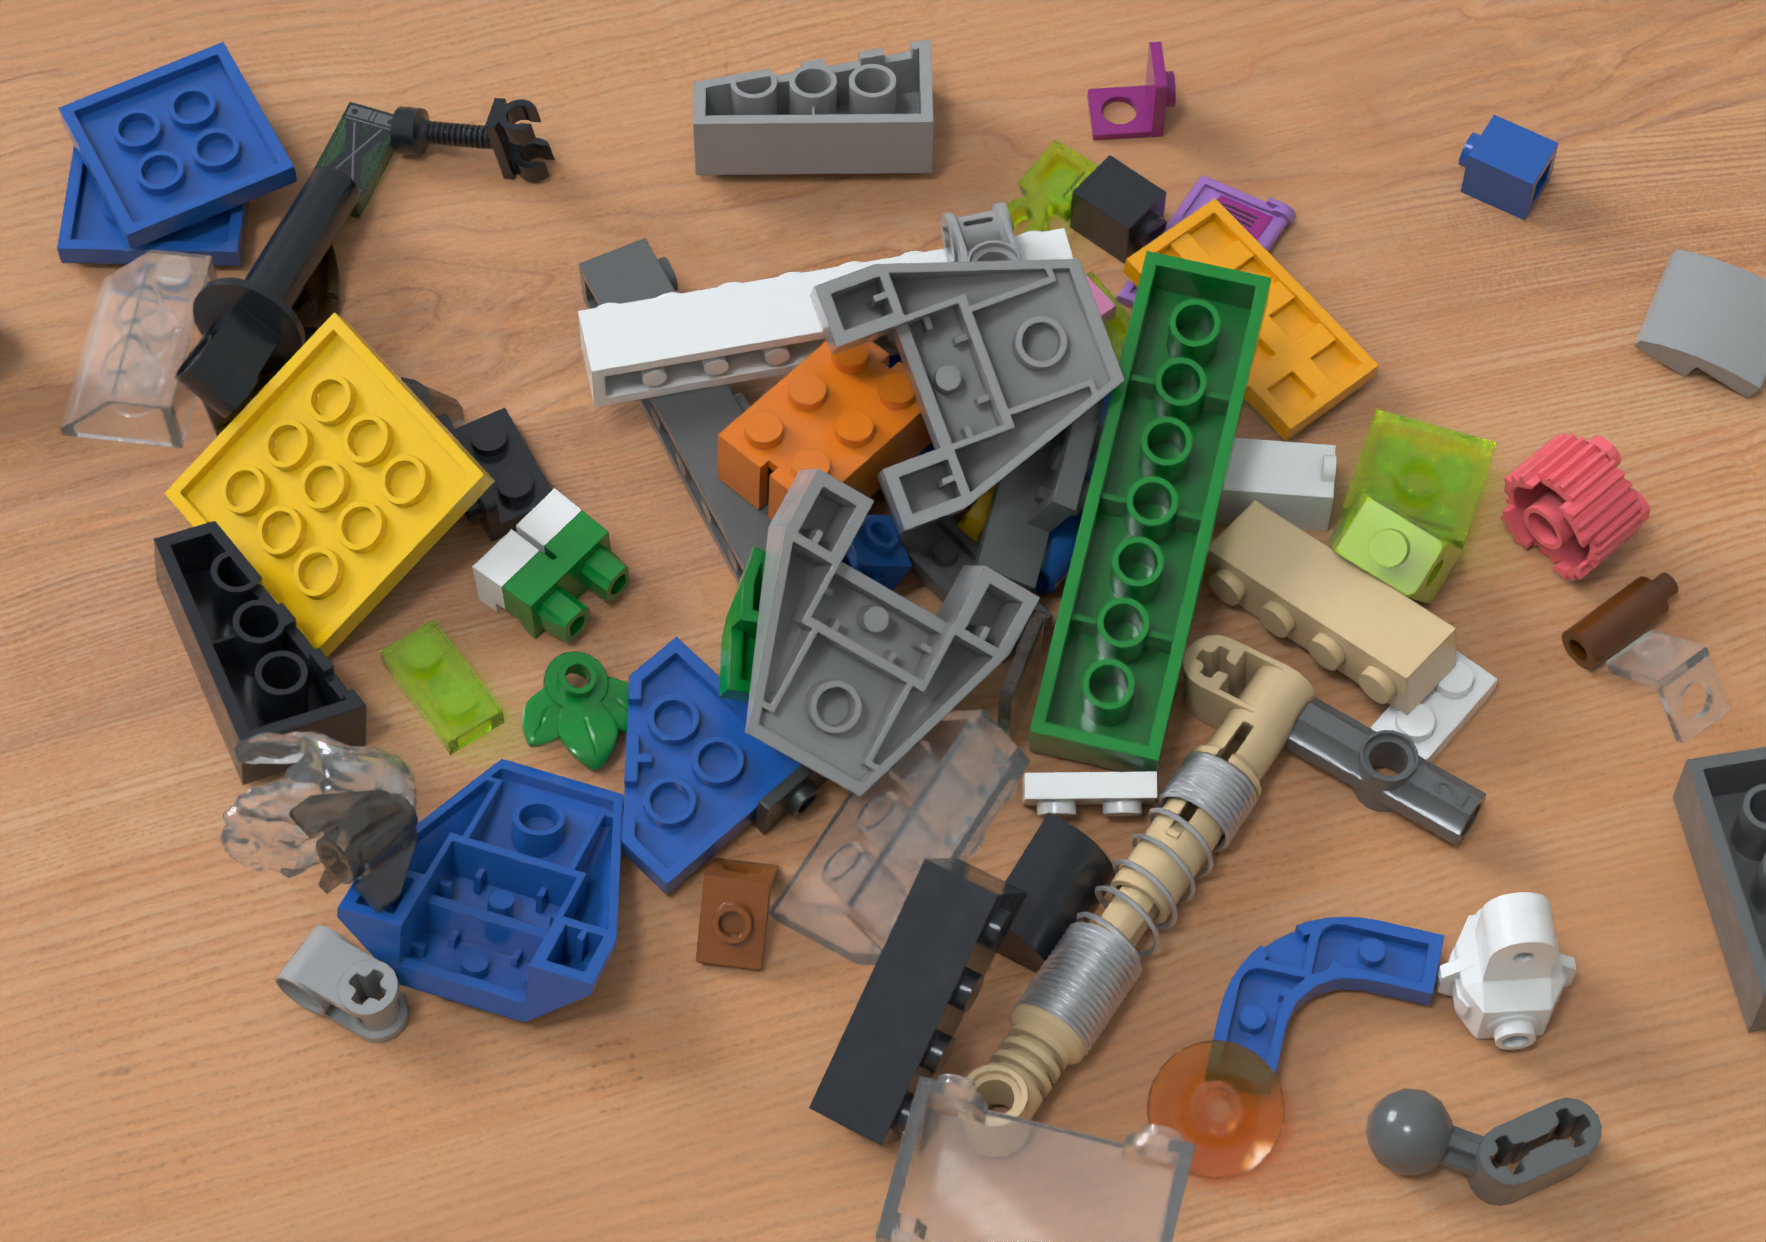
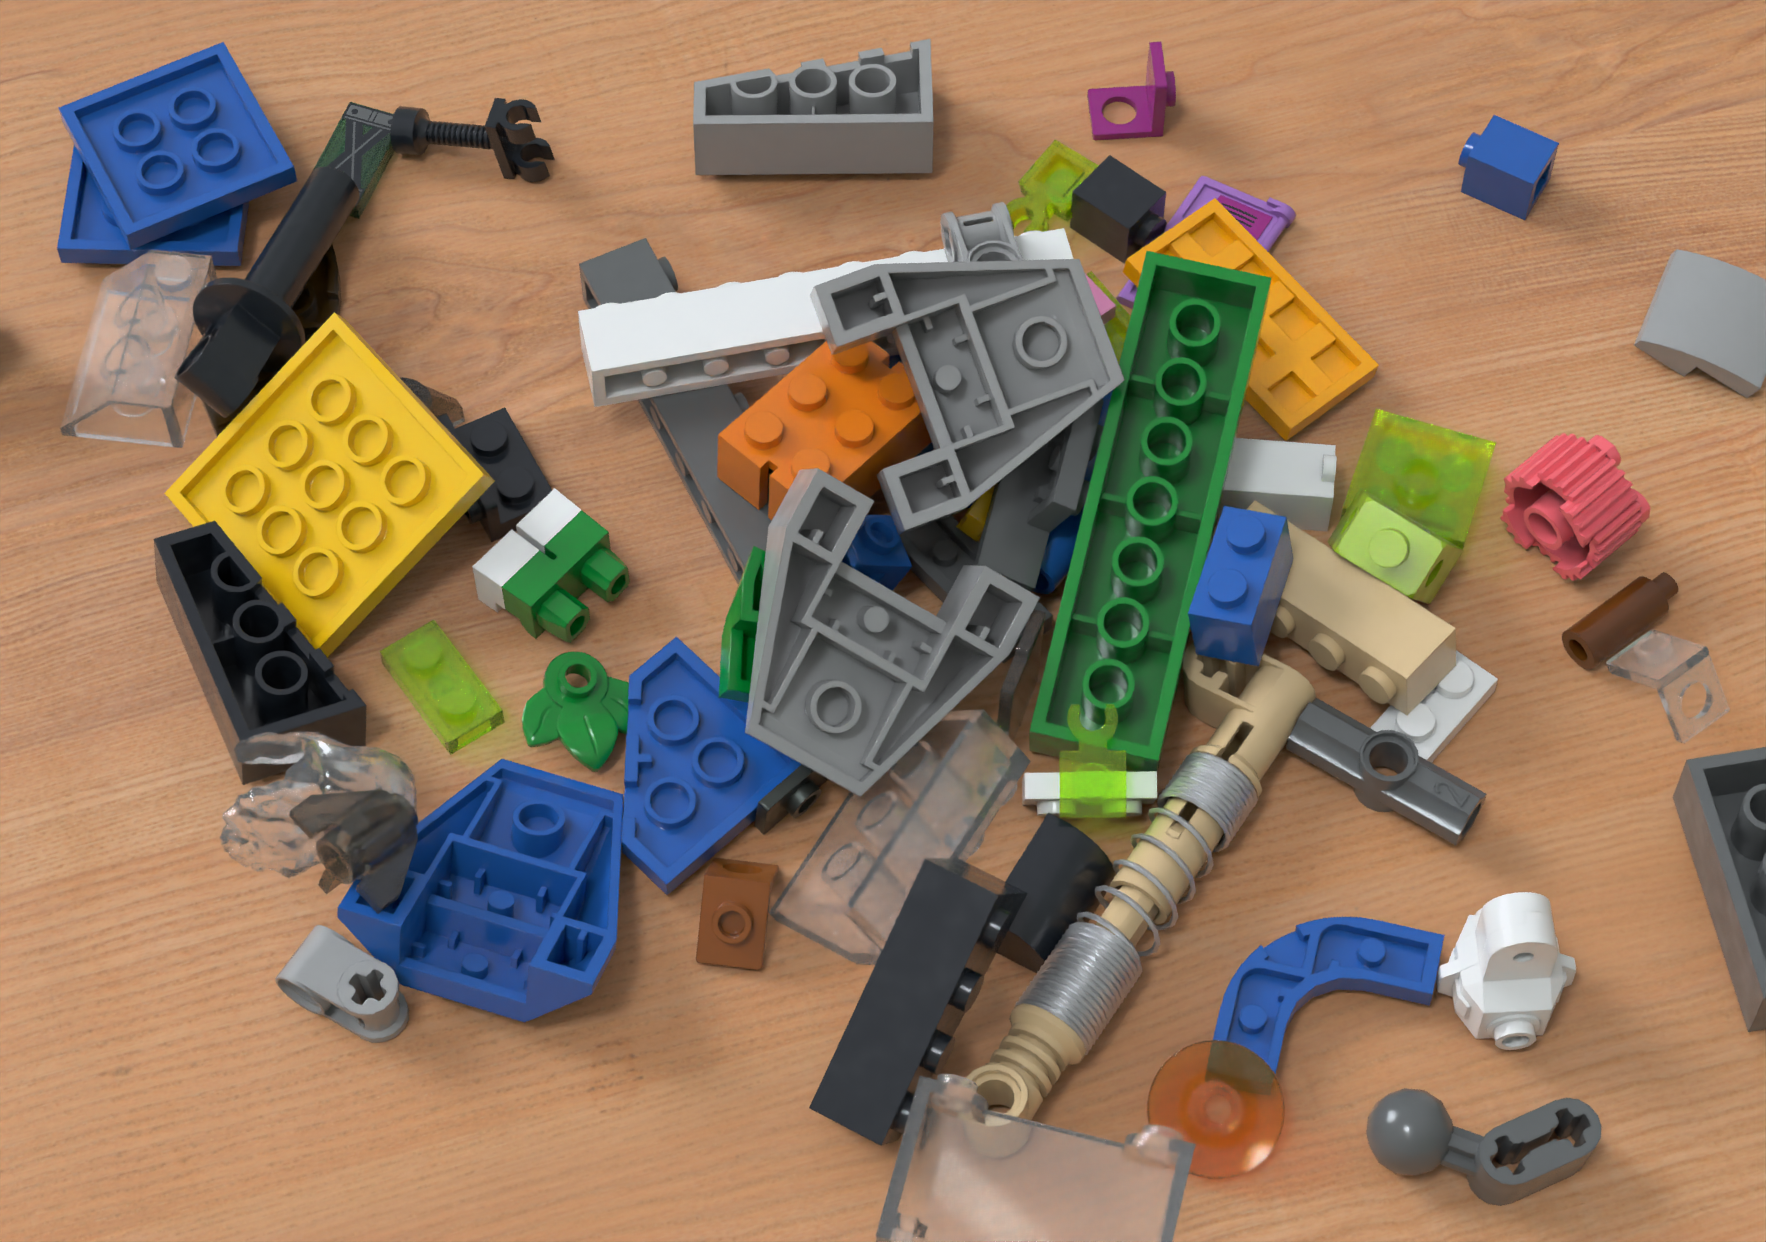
none -> clear neon green plate [1059,704,1127,819]
none -> blue brick [1188,506,1293,666]

